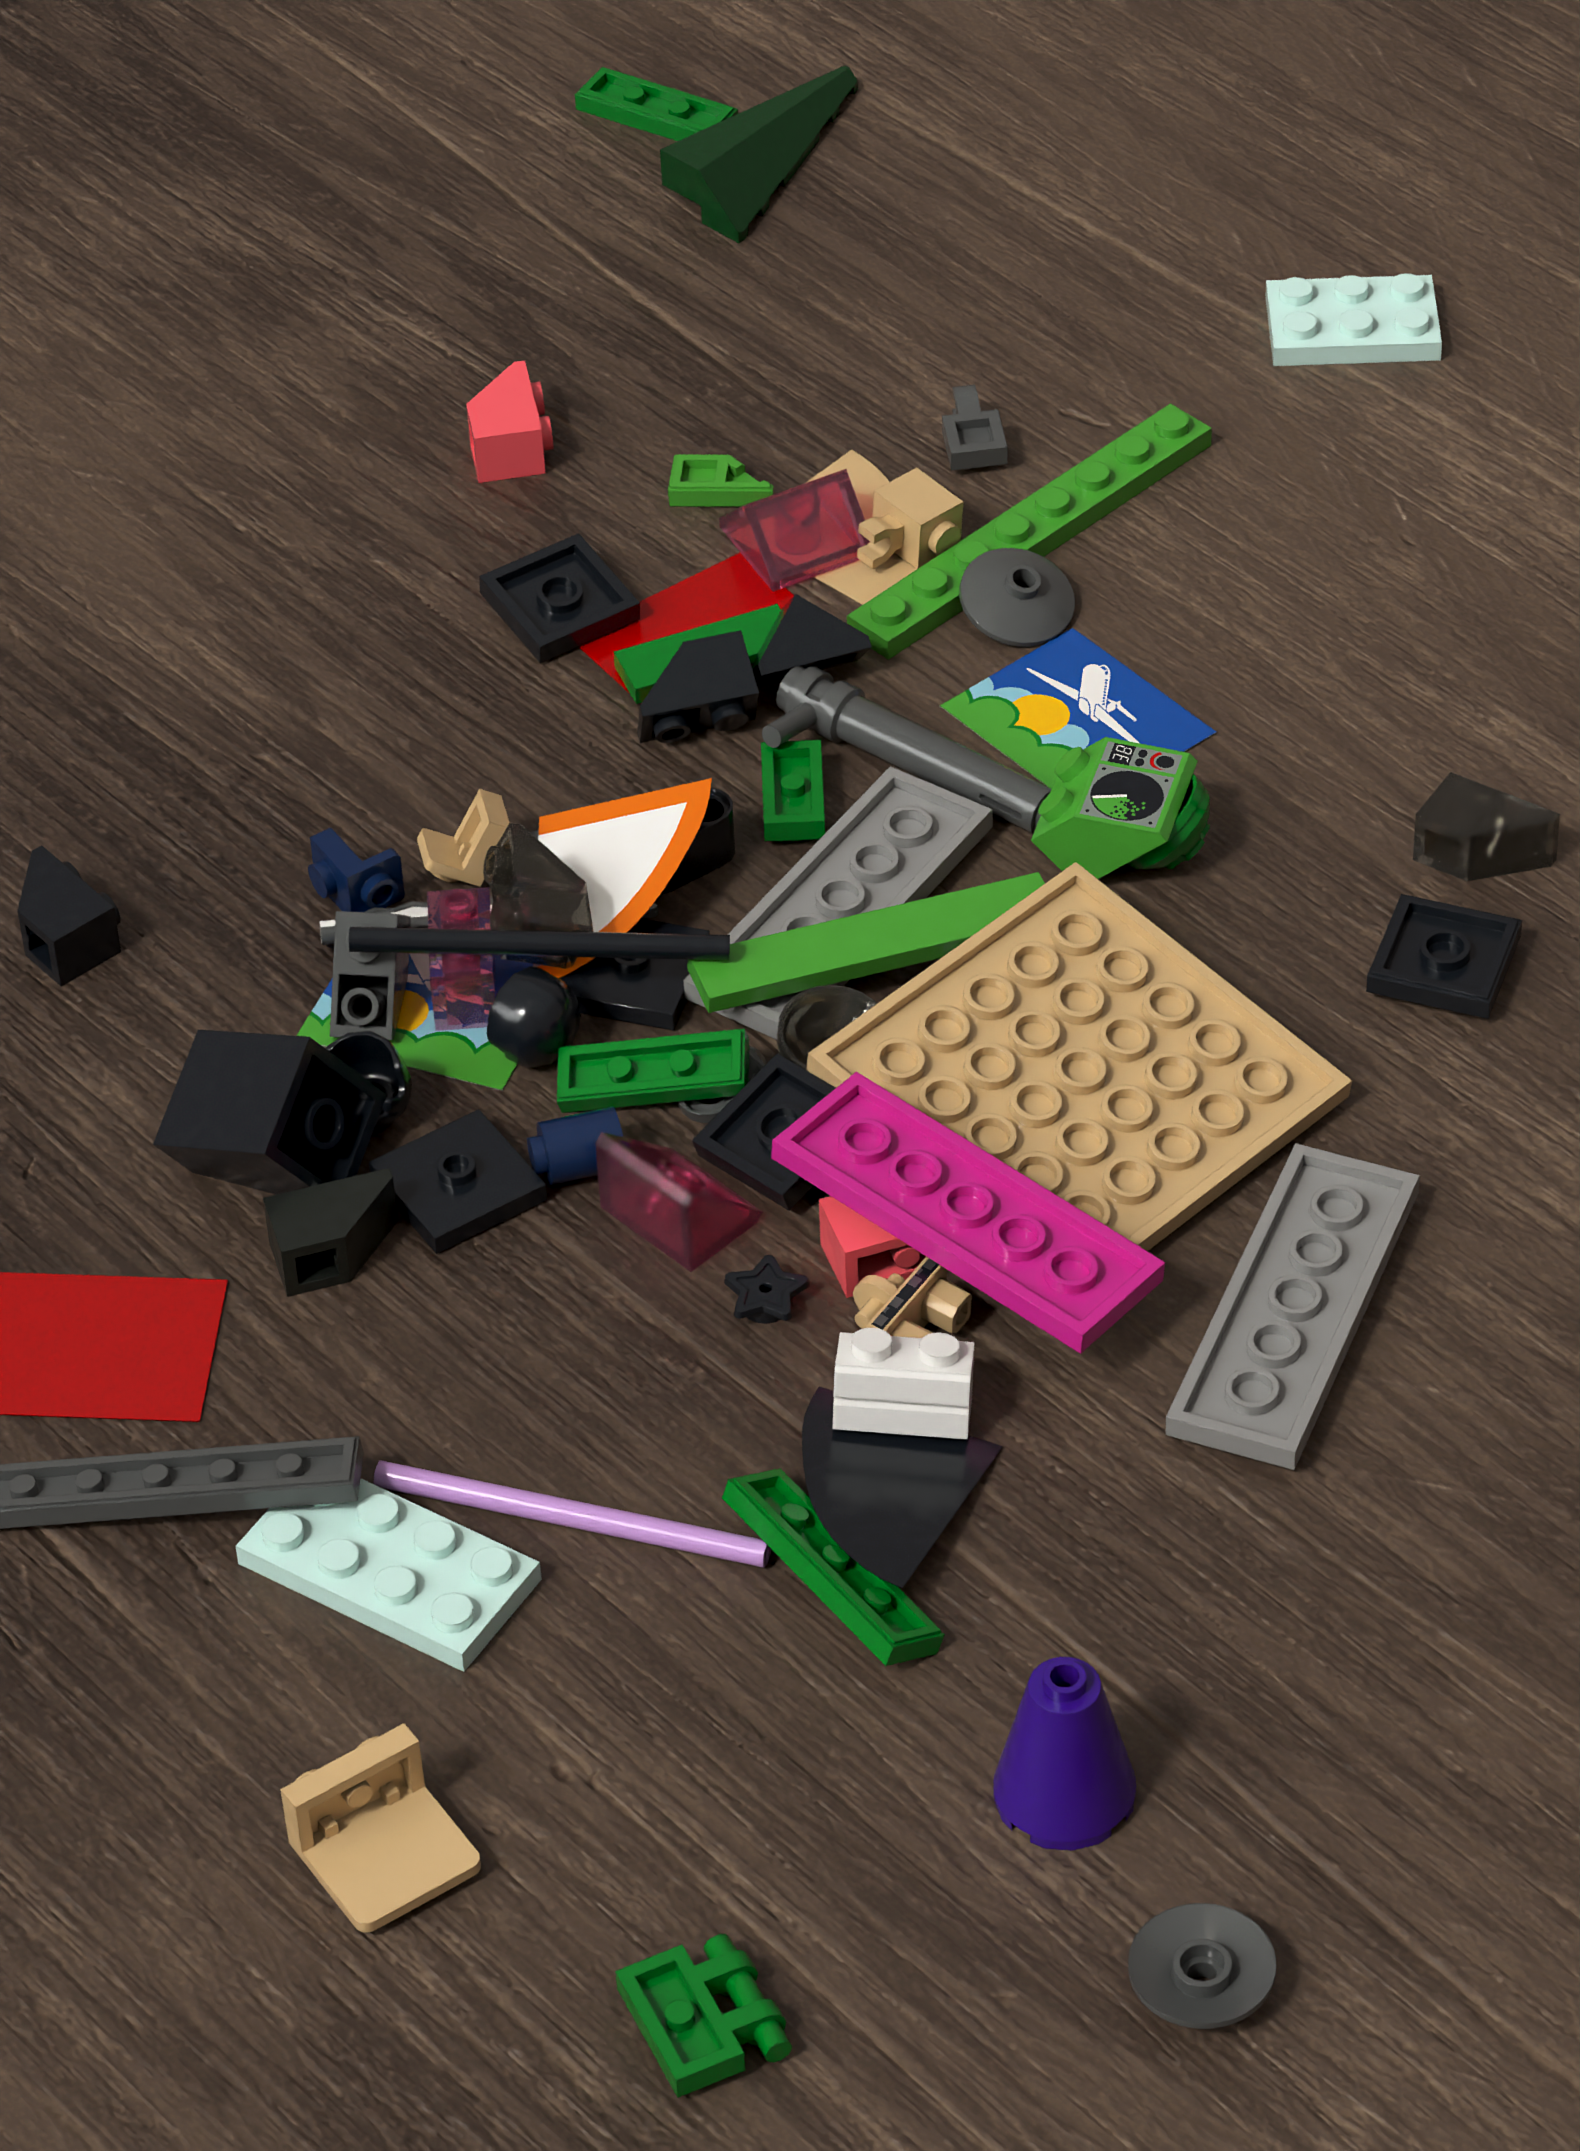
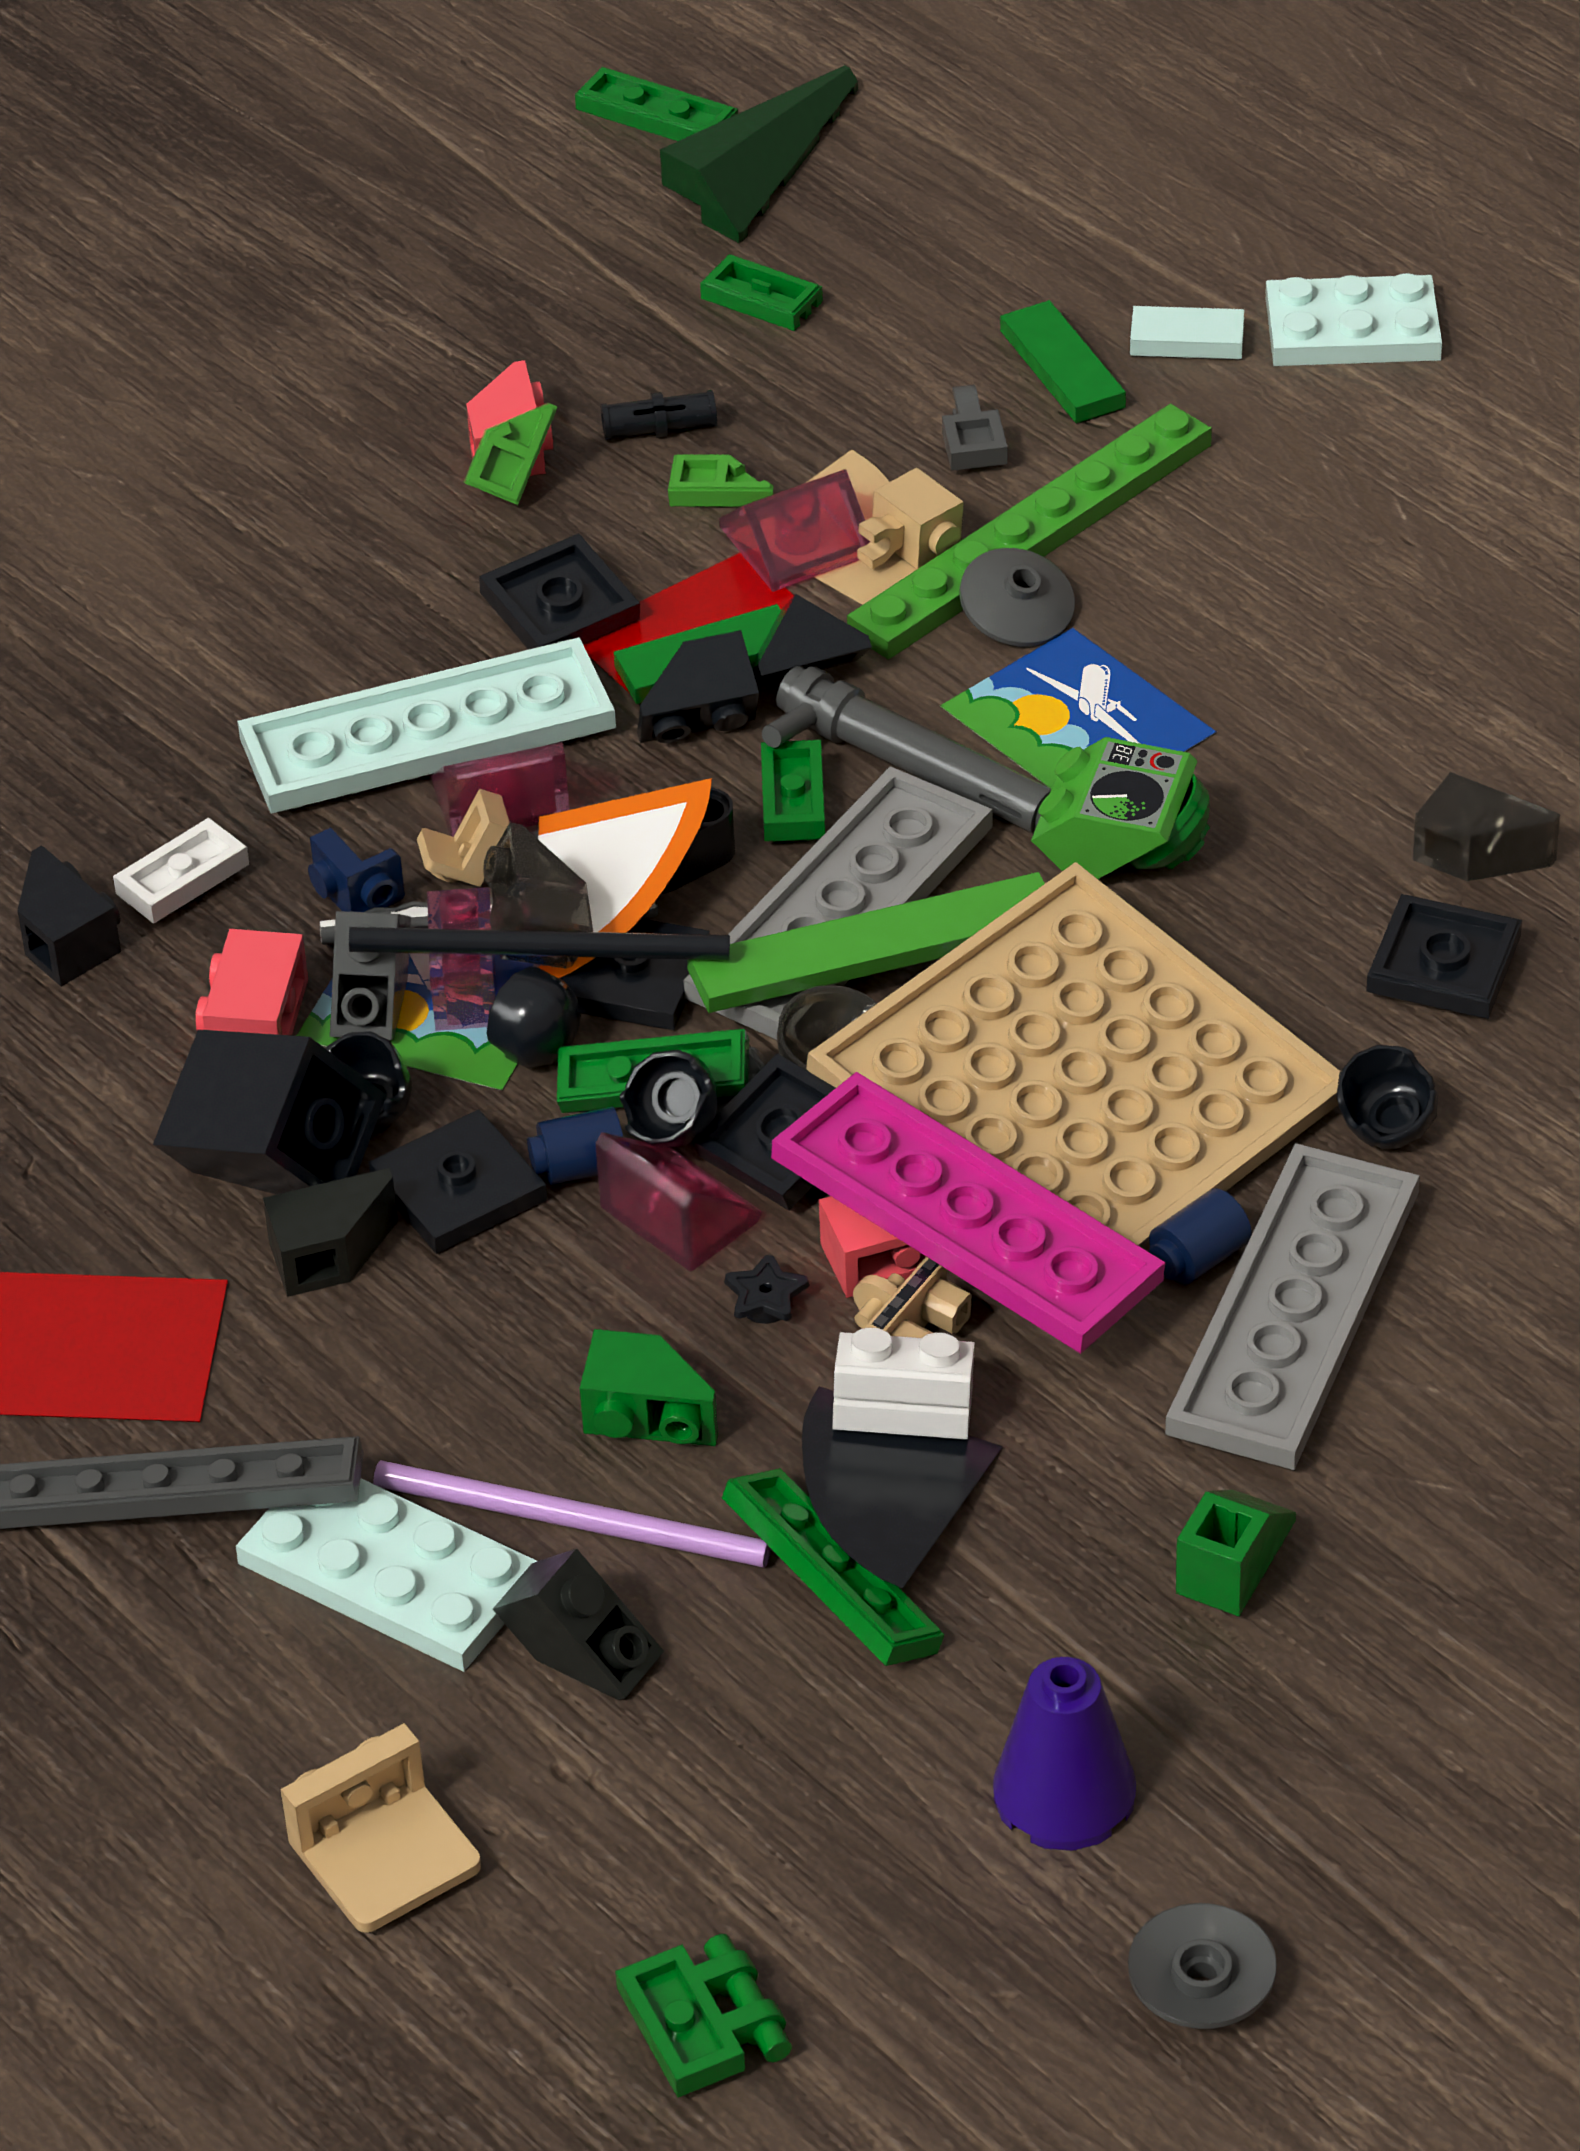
none -> white plate [113,818,249,924]
none -> coral brick [196,929,308,1036]
none -> light aqua plate [238,637,616,814]
none -> clear pink slope [431,742,569,837]
none -> bright green tile [464,403,557,505]
none -> pearl dark grey slope [492,1548,664,1700]
none -> green slope [579,1329,718,1446]
none -> black pin [600,390,717,440]
none -> black hair [619,1050,718,1148]
none -> green tile [700,254,823,331]
none -> green tile [1000,300,1126,423]
none -> light aqua tile [1130,306,1244,359]
none -> dark blue brick [1149,1188,1252,1285]
none -> green slope [1176,1490,1296,1617]
none -> black hair [1336,1045,1438,1149]

